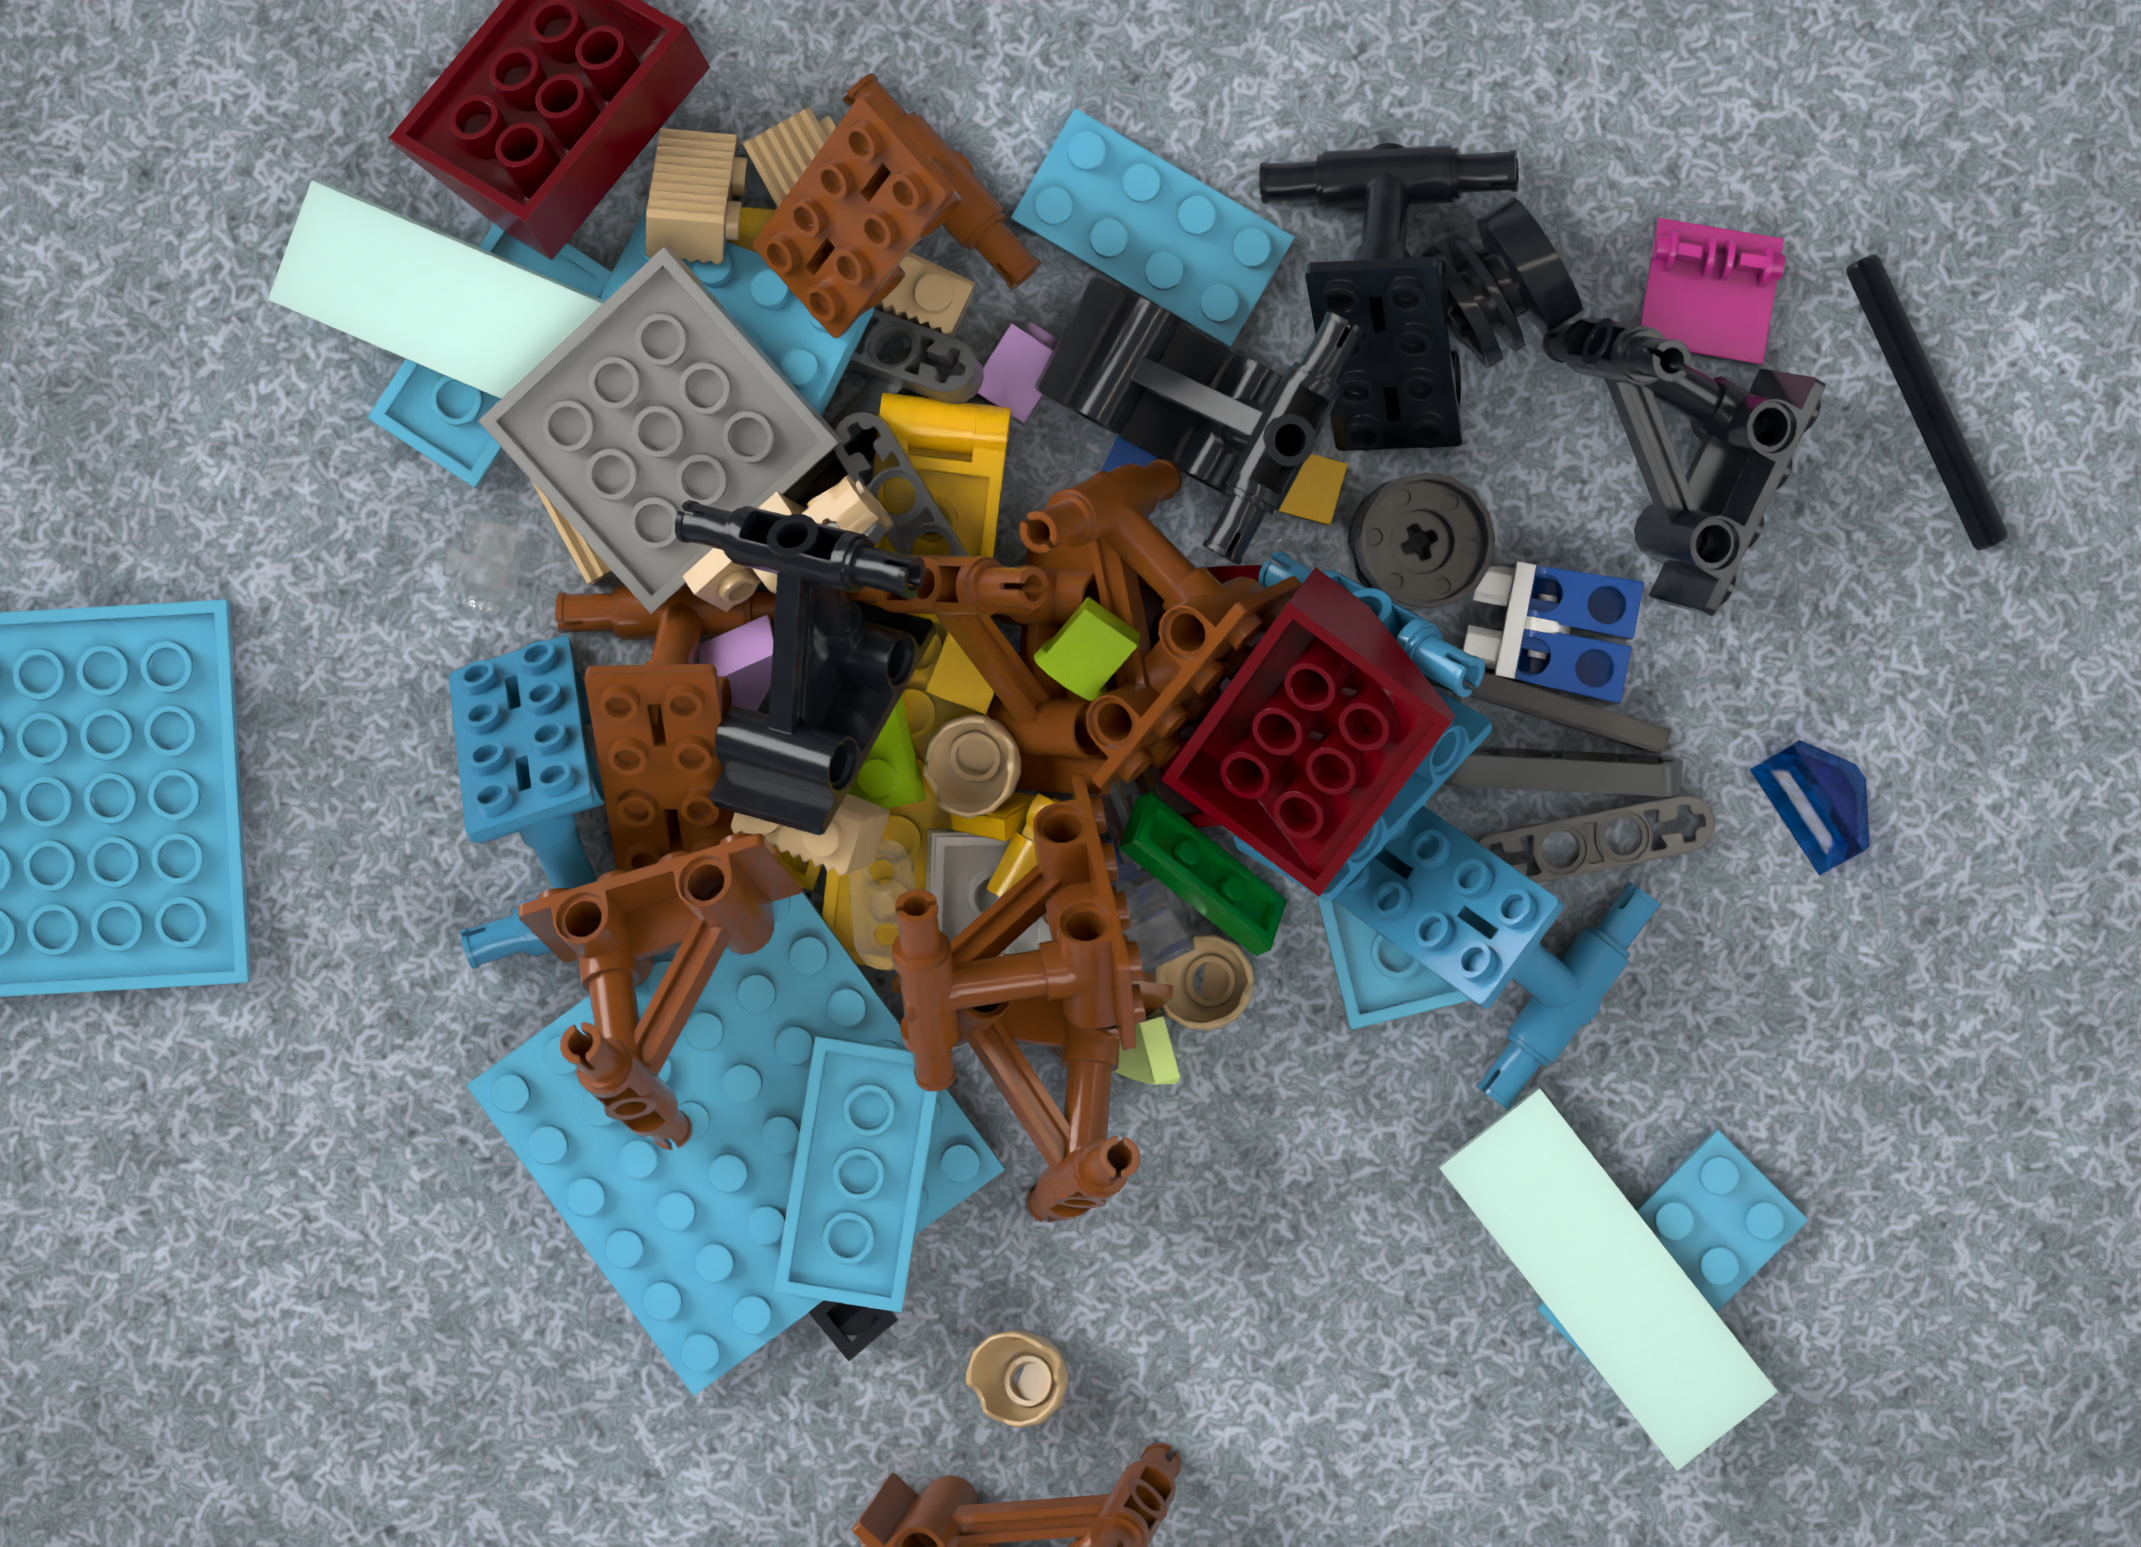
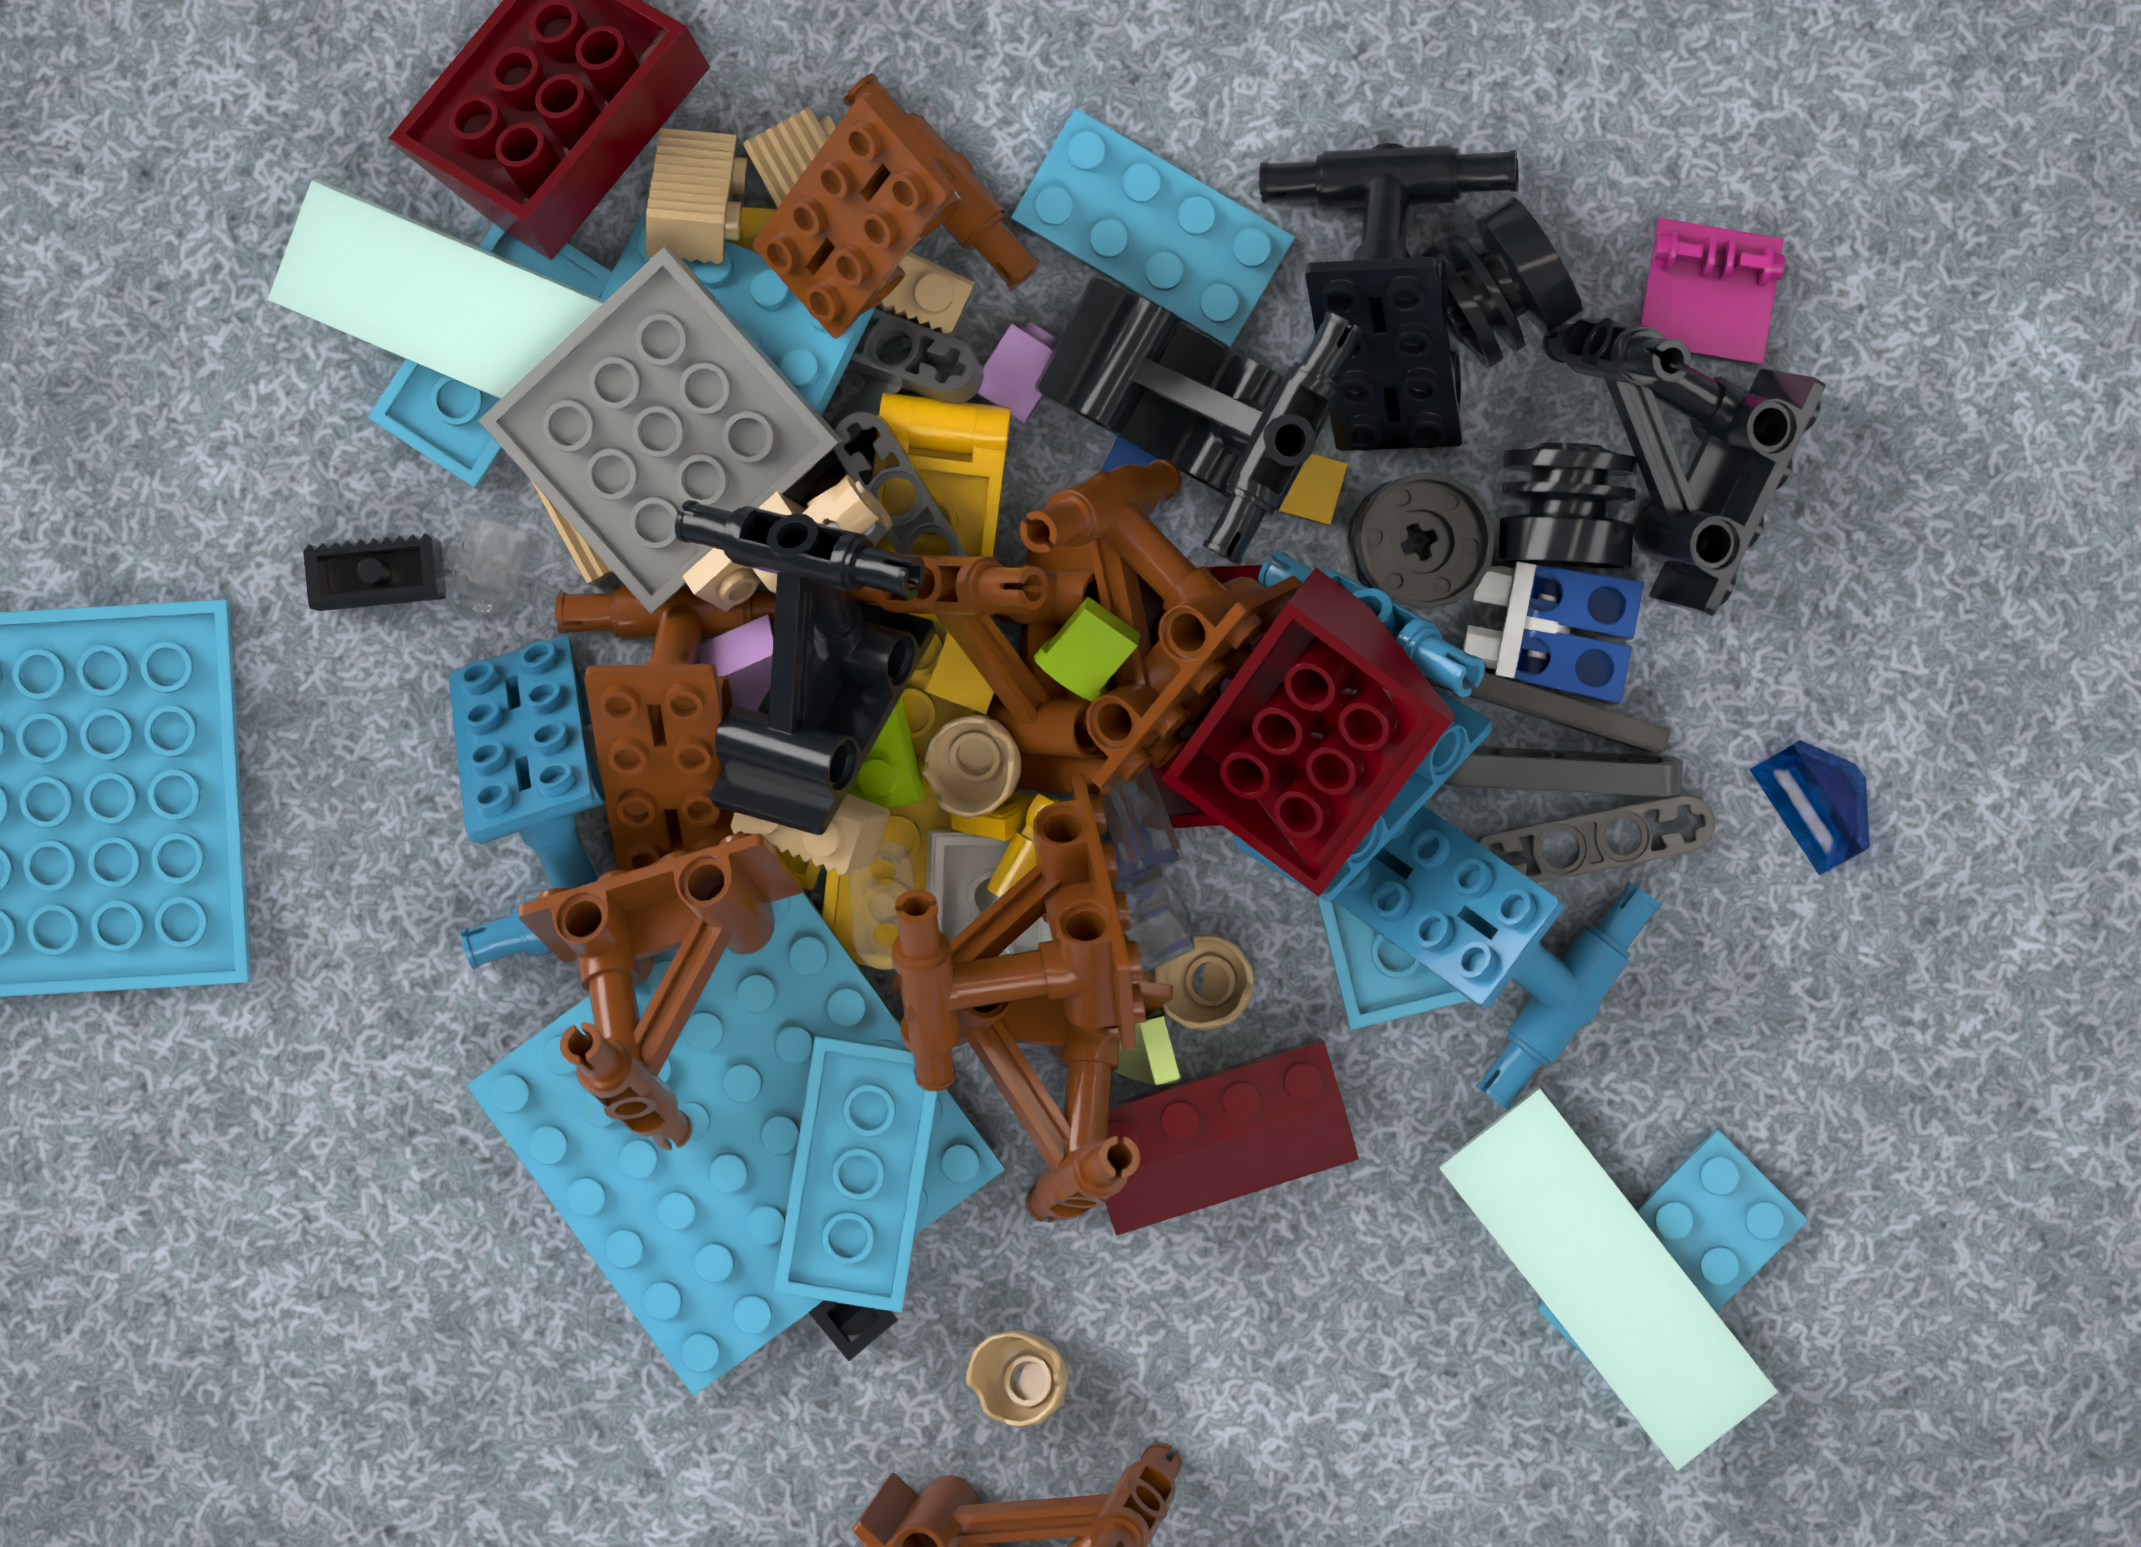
green tile [1118,792,1288,956] -> none
black axle [1846,254,2008,550] -> none
none -> black brick [303,533,446,611]
none -> dark red slope [1106,1038,1359,1236]
none -> black wheel [1498,442,1637,568]

